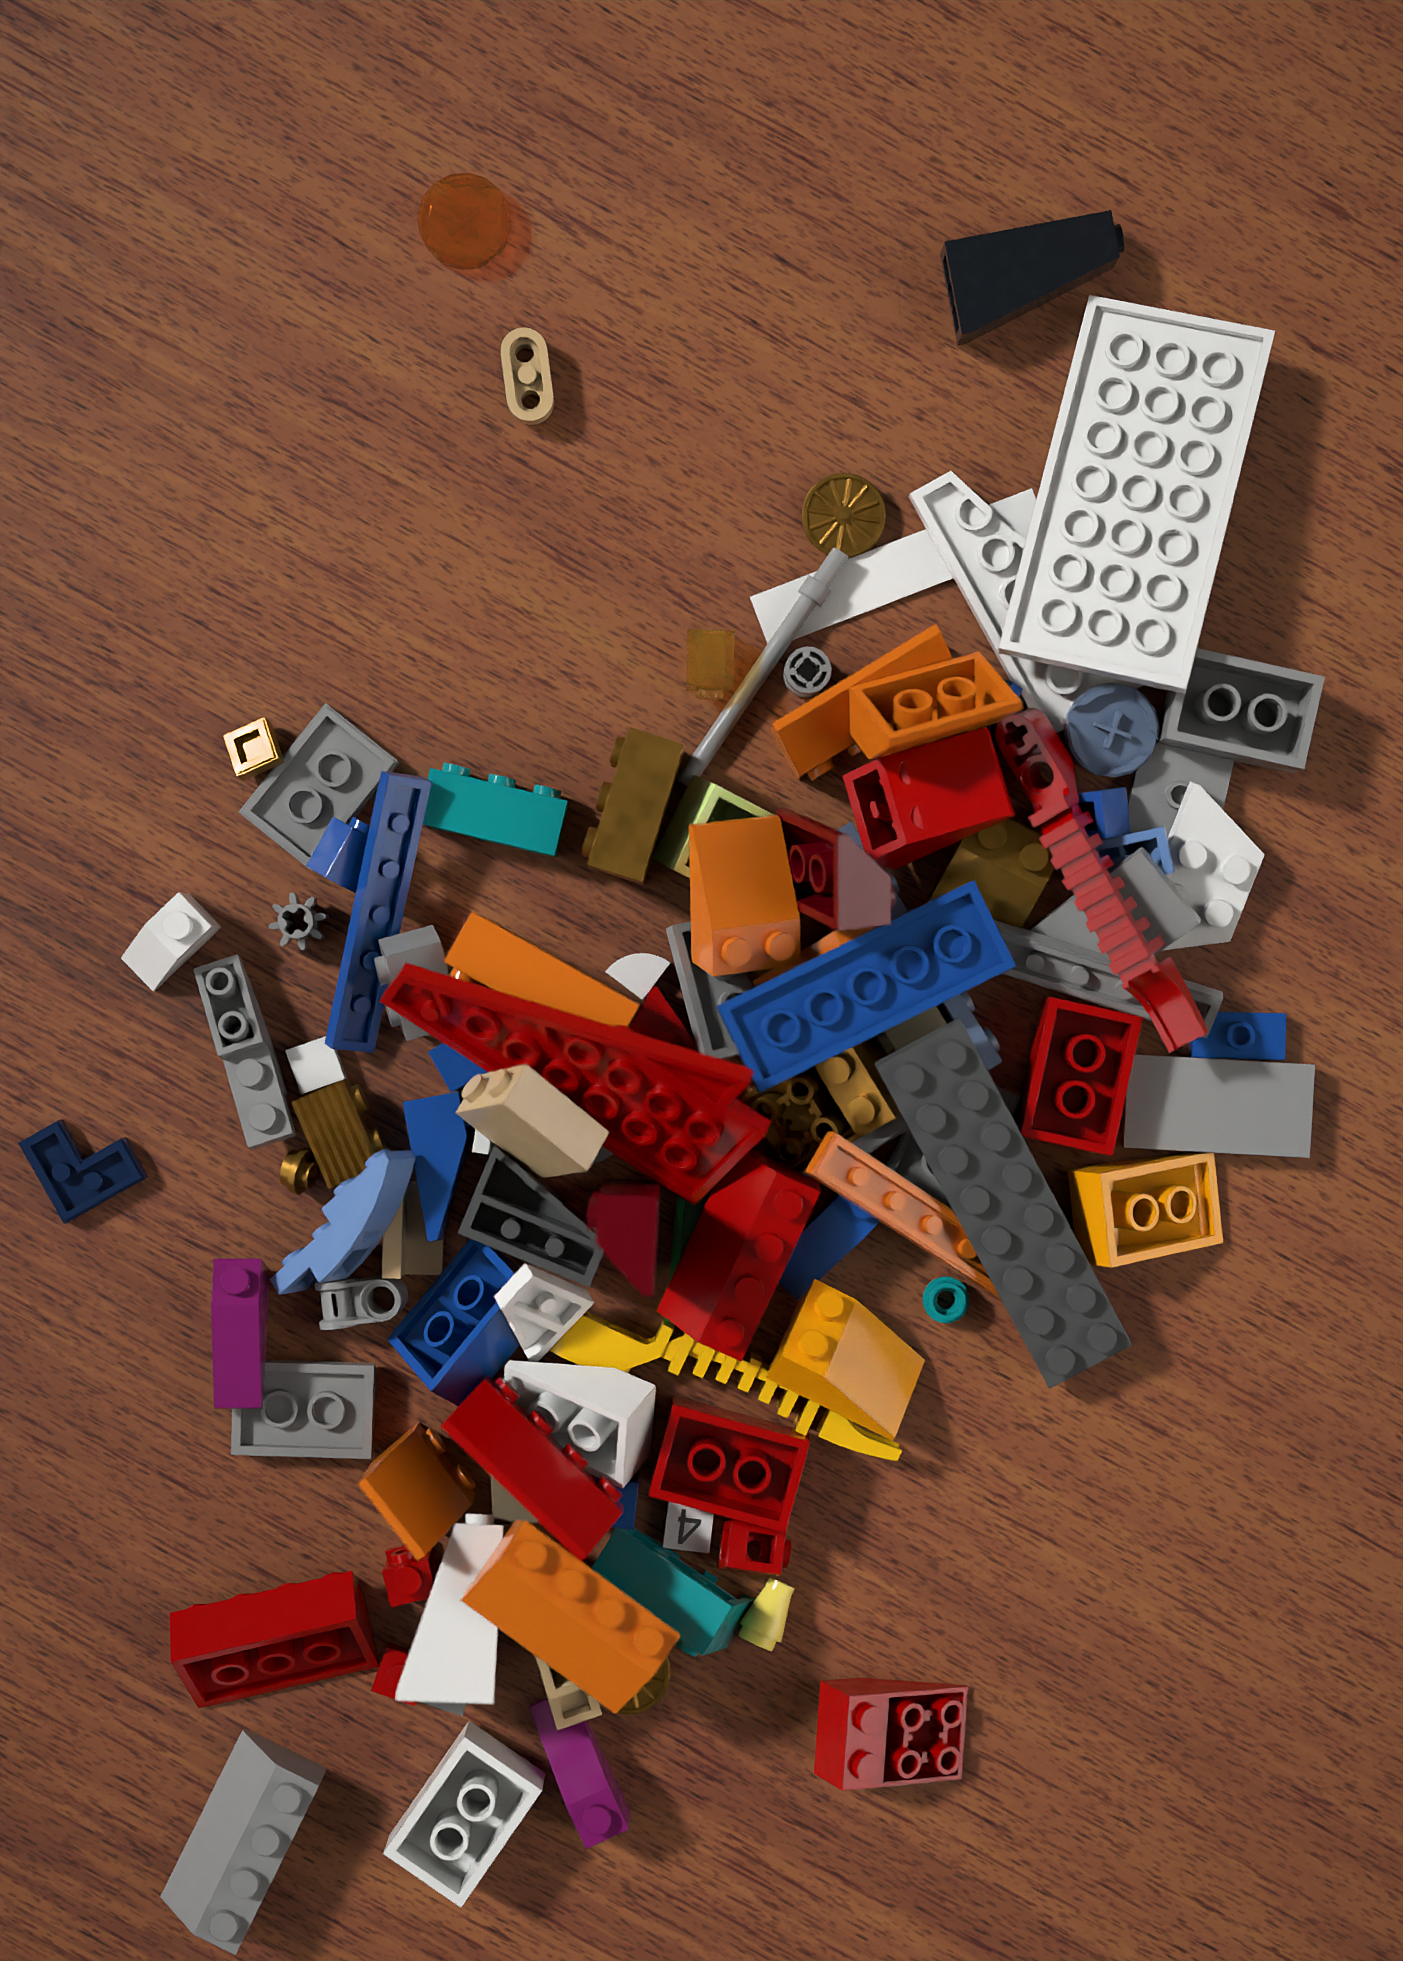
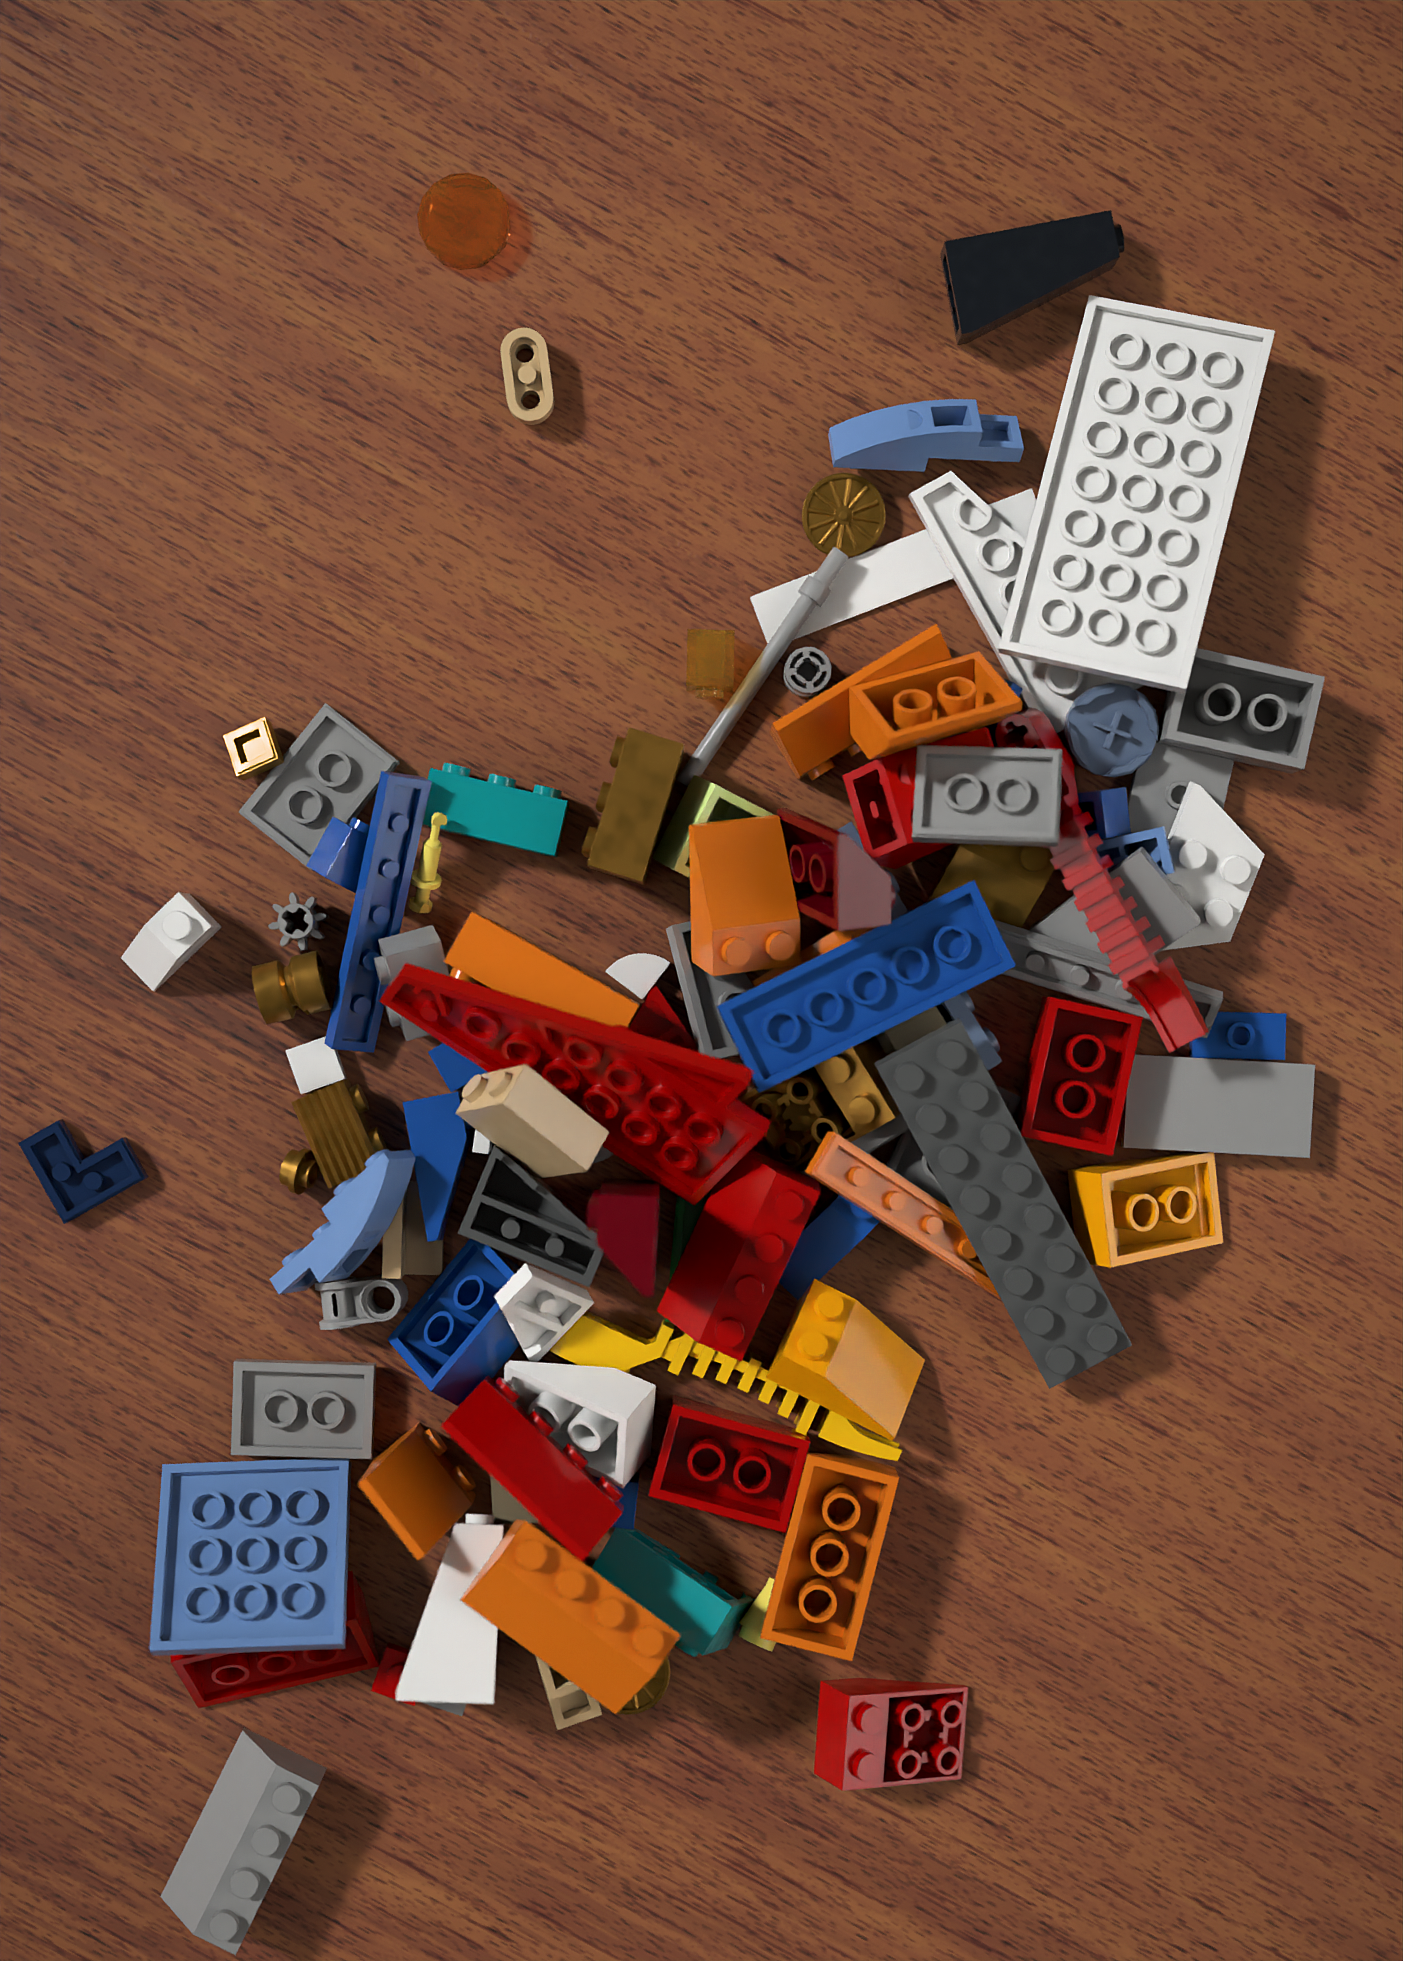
light grey slope [193,954,297,1150] -> none
magenta slope [211,1259,270,1409] -> none
red brick [382,1544,439,1607] -> none
white brick [383,1721,545,1907] -> none
magenta slope [529,1697,630,1849] -> none
white tile [663,1502,714,1553] -> none
red brick [717,1519,791,1577] -> none
teal plate [922,1276,969,1323] -> none
none -> medium blue plate [149,1458,351,1656]
none -> pearl gold wheel [252,951,333,1024]
none -> light yellow piece [409,812,447,913]
none -> orange slope [760,1453,899,1661]
none -> medium blue slope [828,399,1024,472]
none -> light grey tile [912,745,1062,847]

